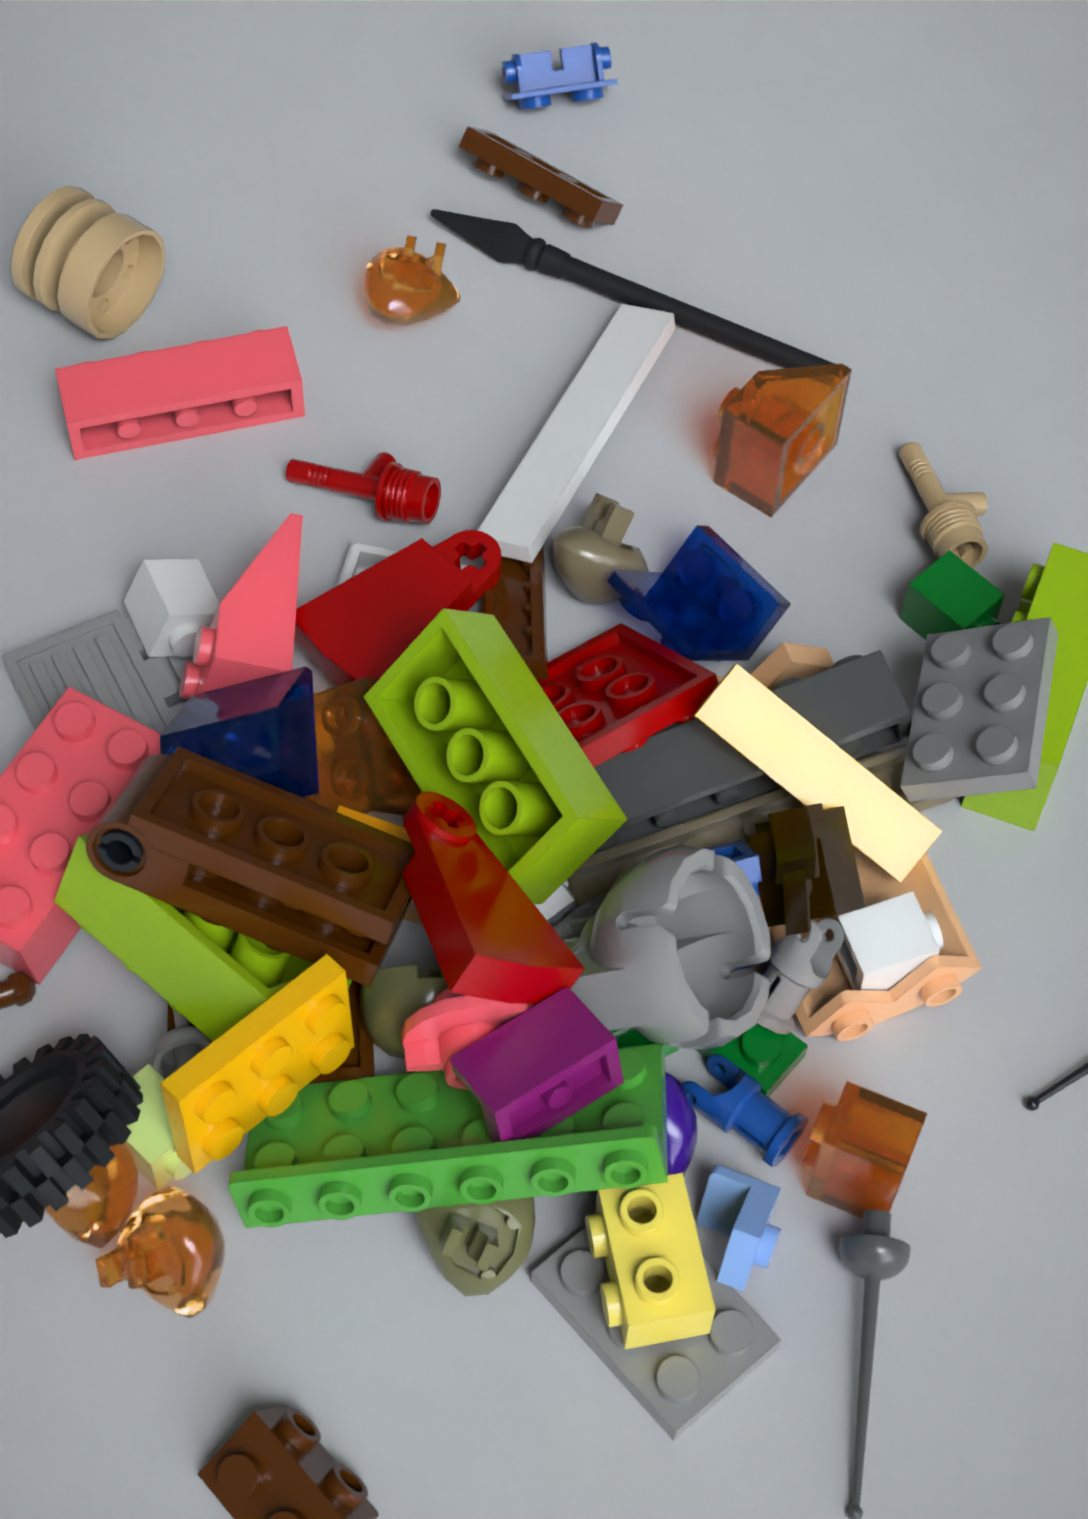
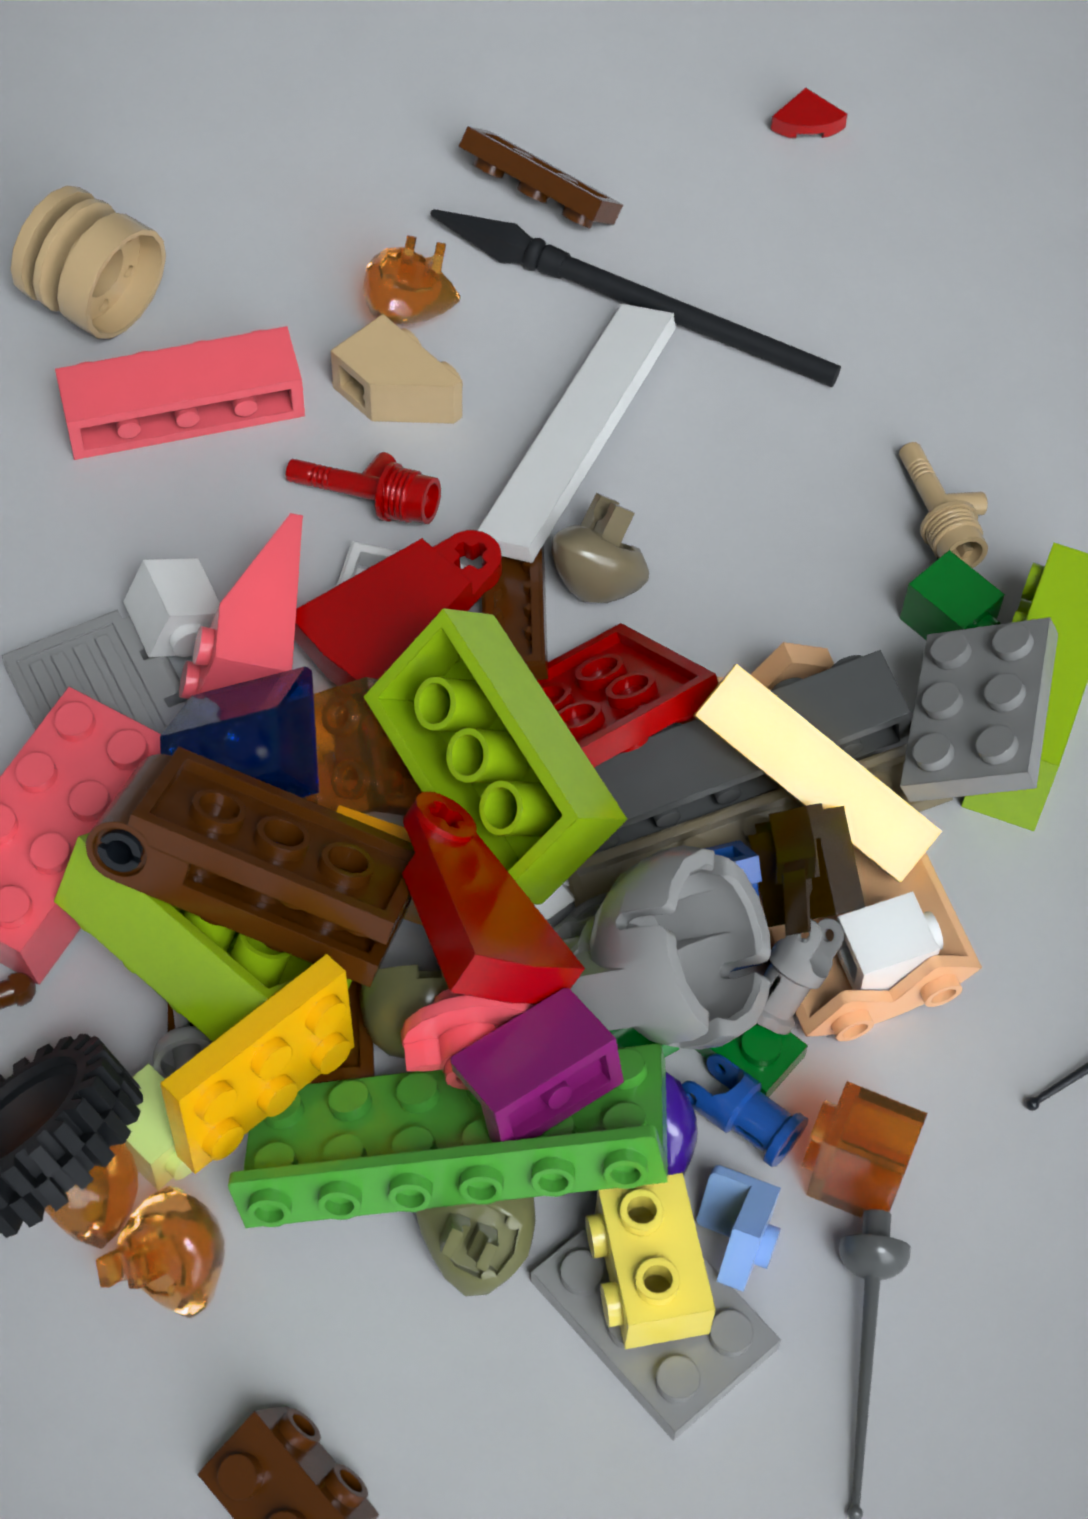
hinge [502,42,618,109] -> none
clear blue bracket [607,525,791,662] -> none
clear orange slope [713,364,852,517] -> none
none -> tan slope [331,314,463,424]
none -> red tile [770,88,848,139]

